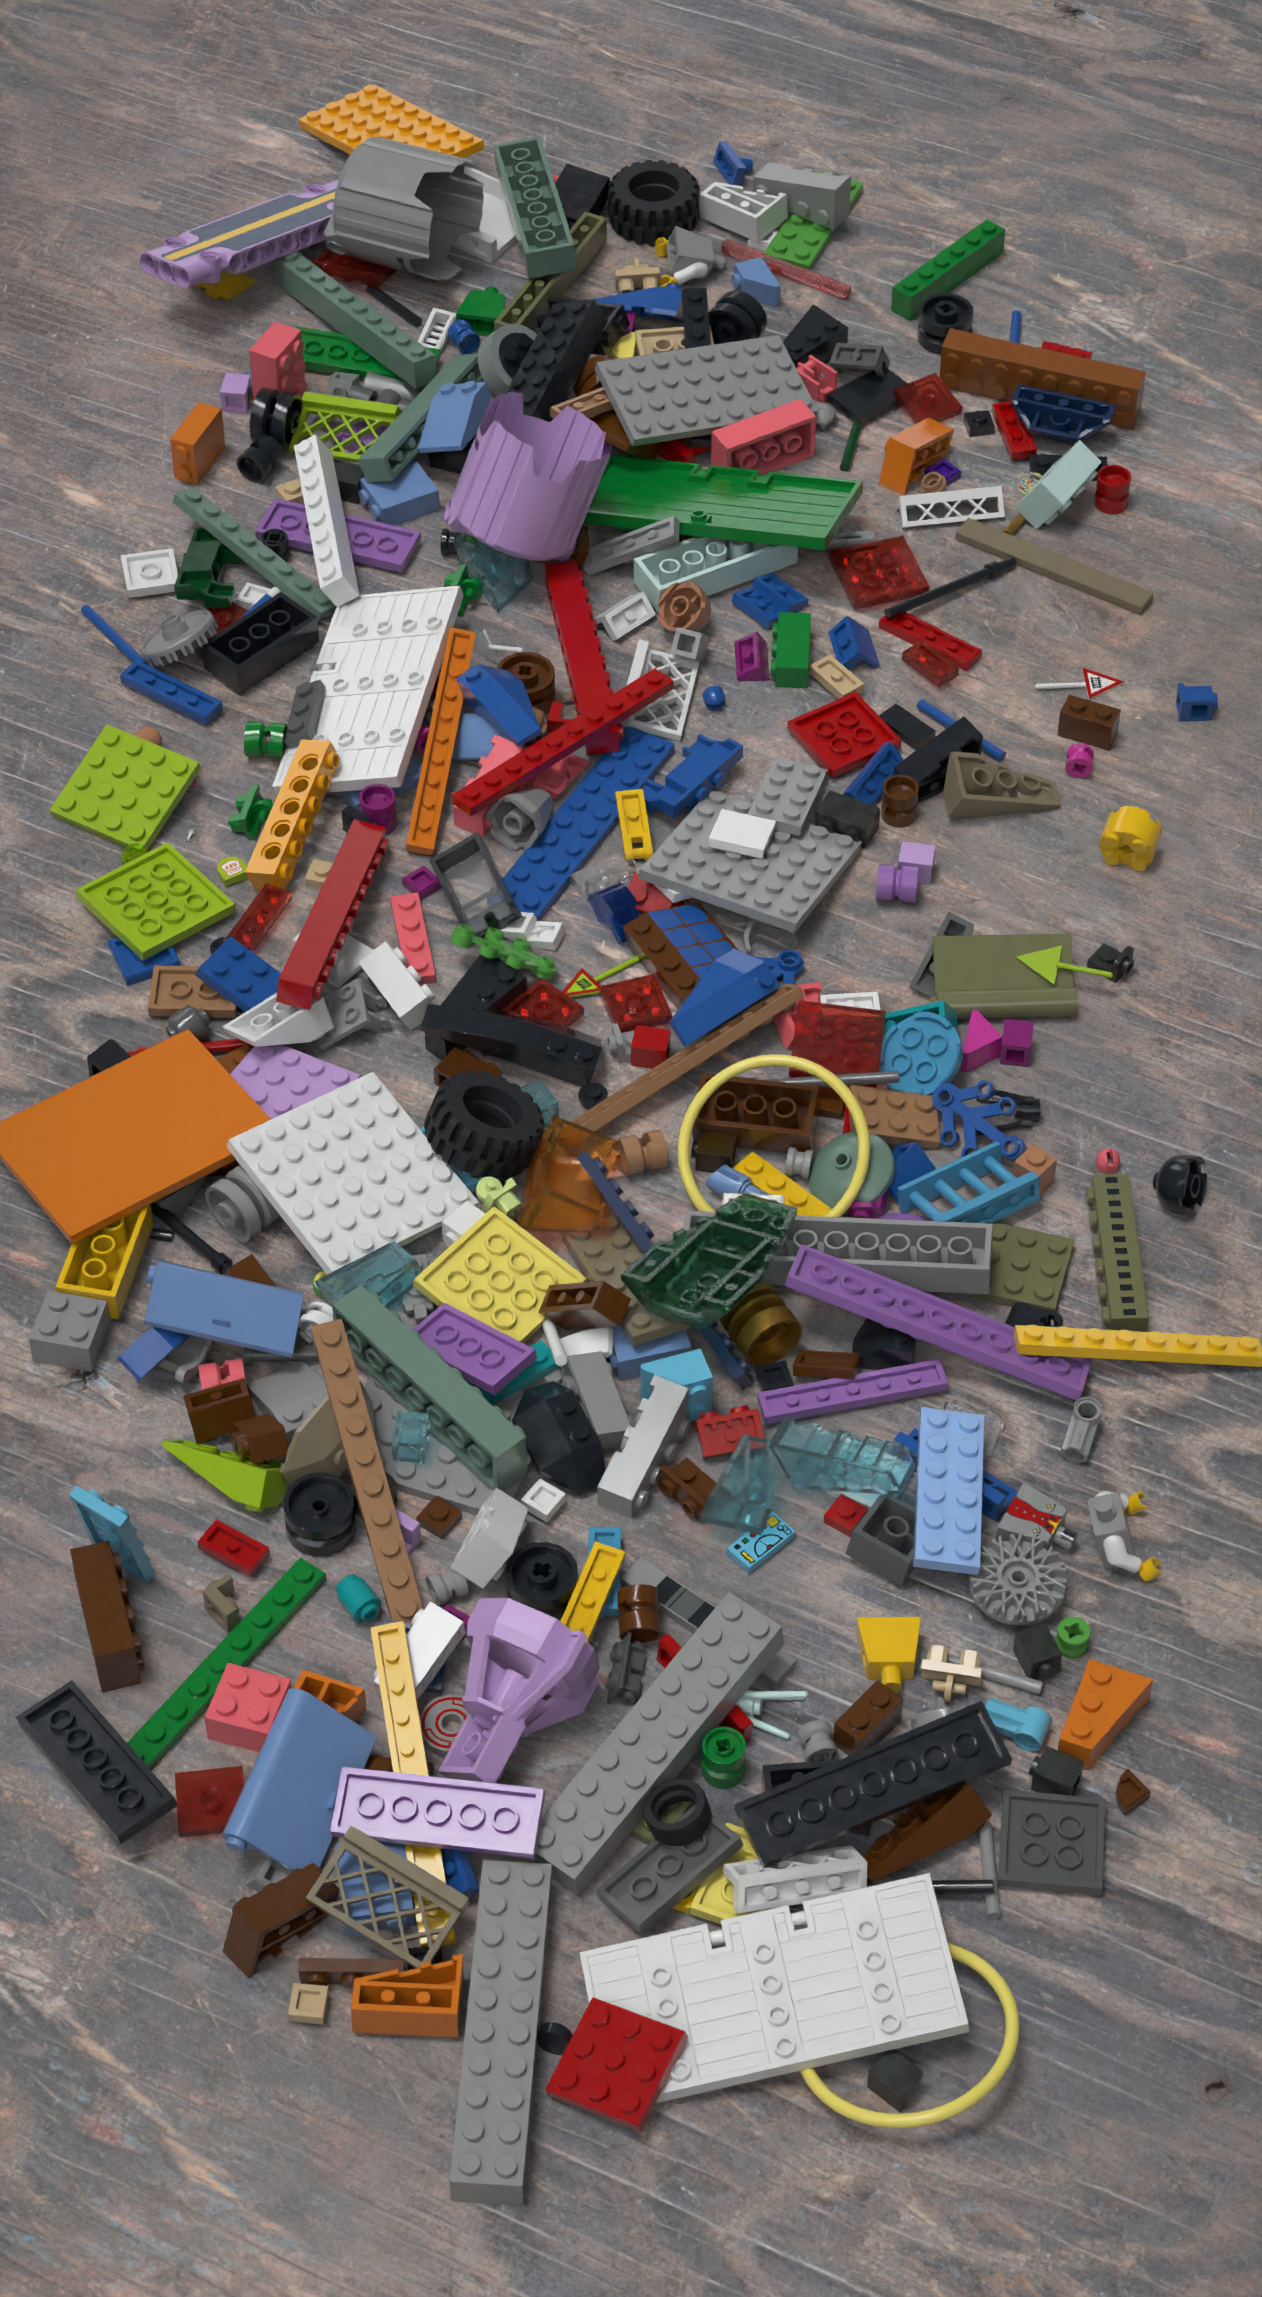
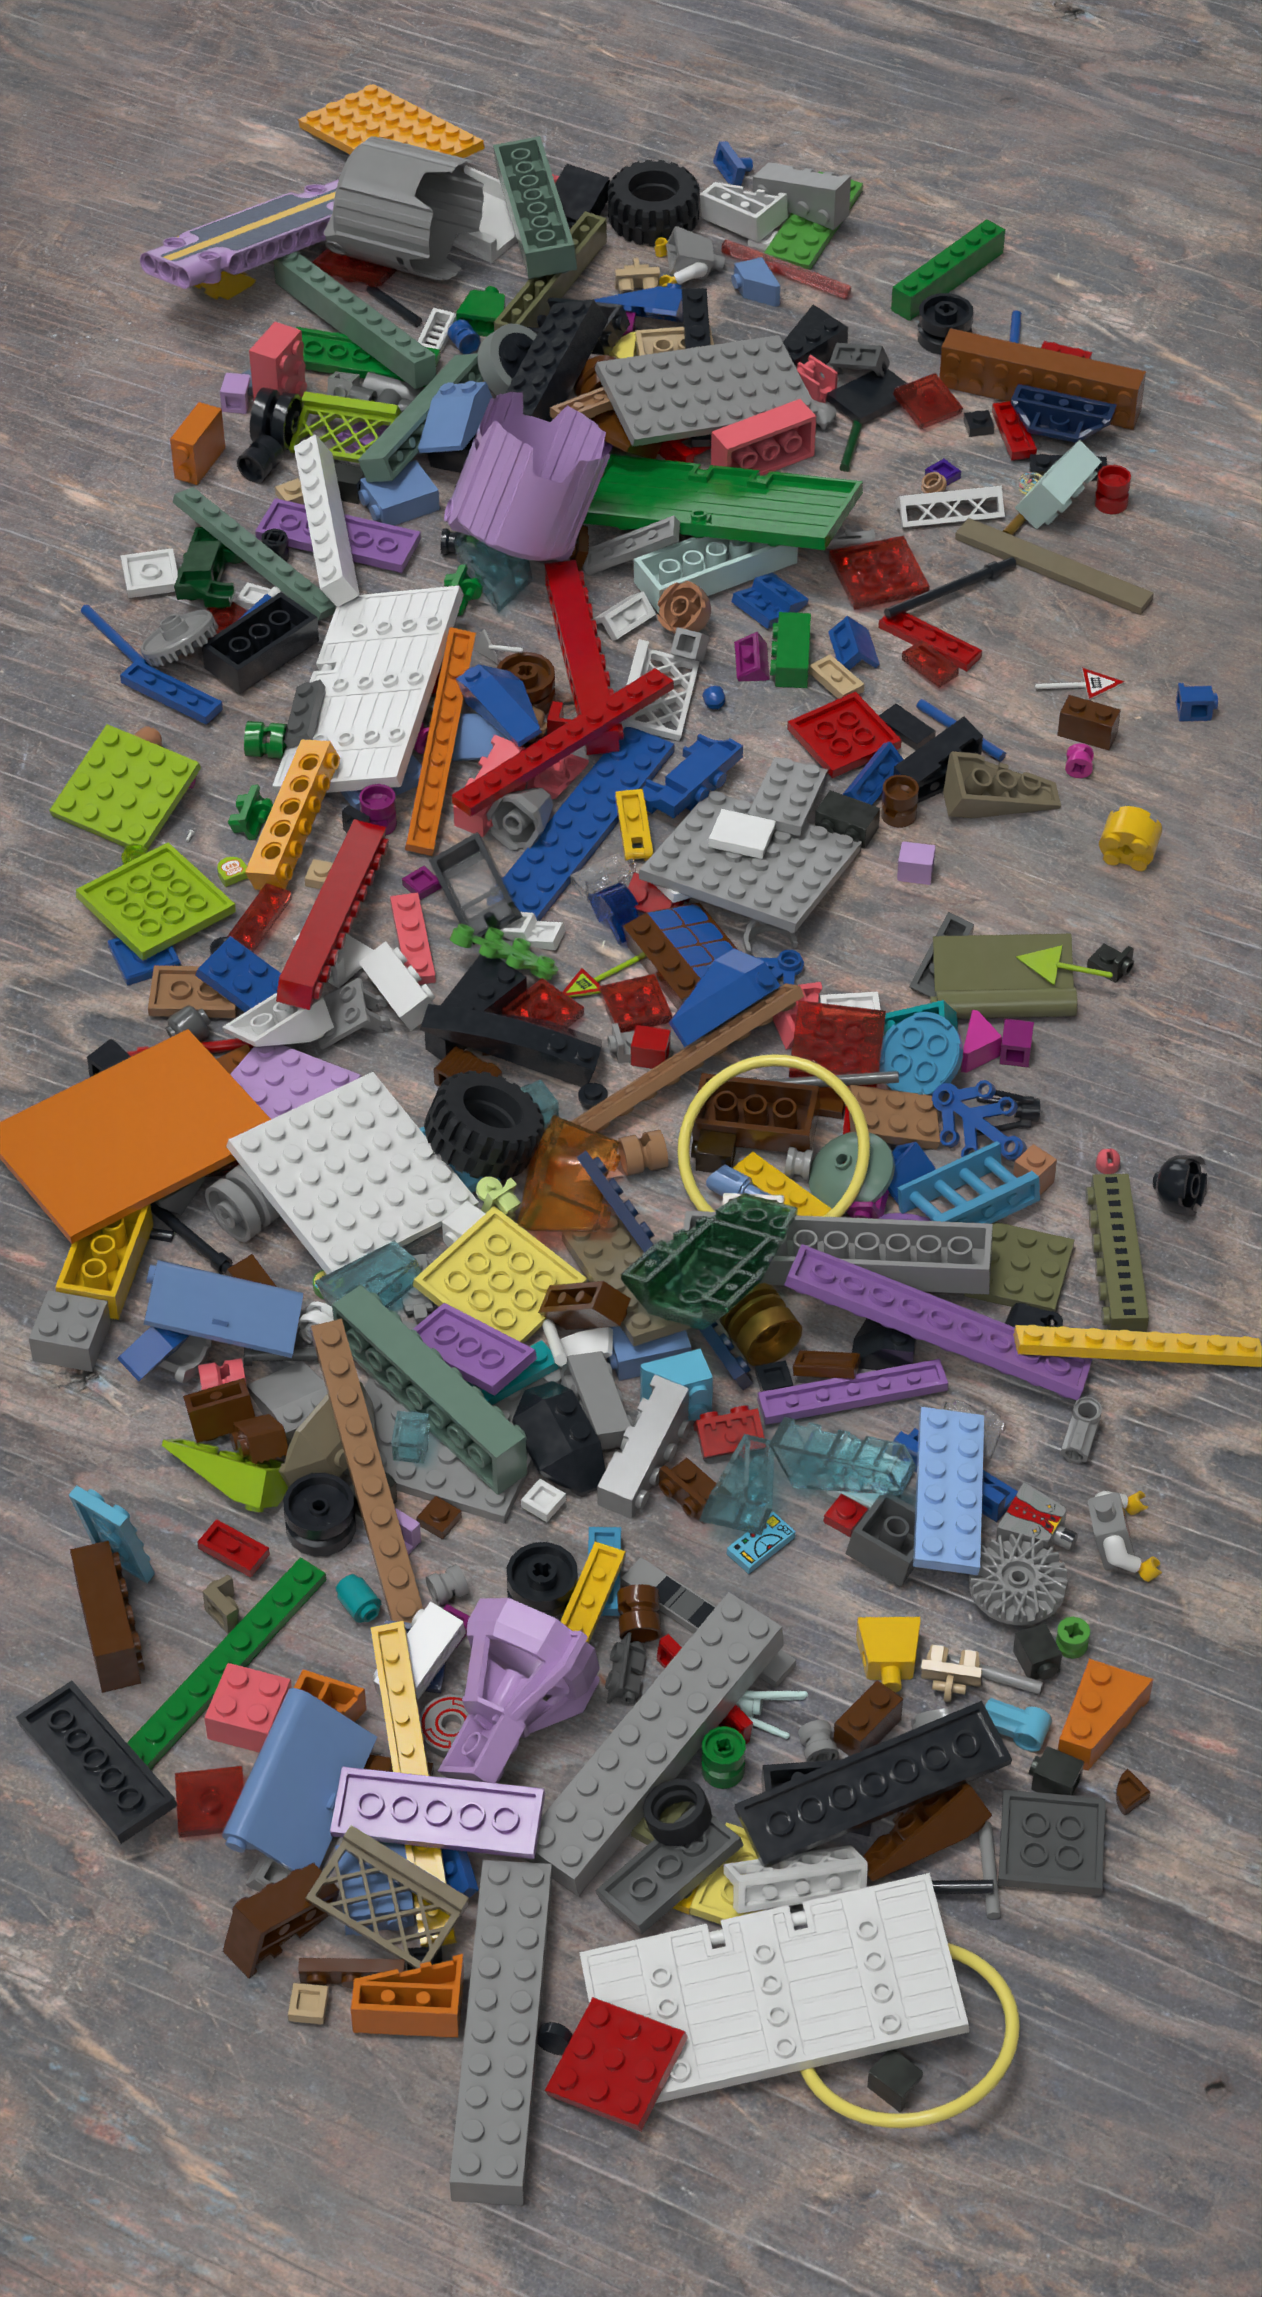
white wedge [450,1487,528,1588] -> none
black wheel [708,290,767,345] -> none
medium lavender wheel [876,864,919,903] -> none
orange wedge [878,418,954,496] -> none

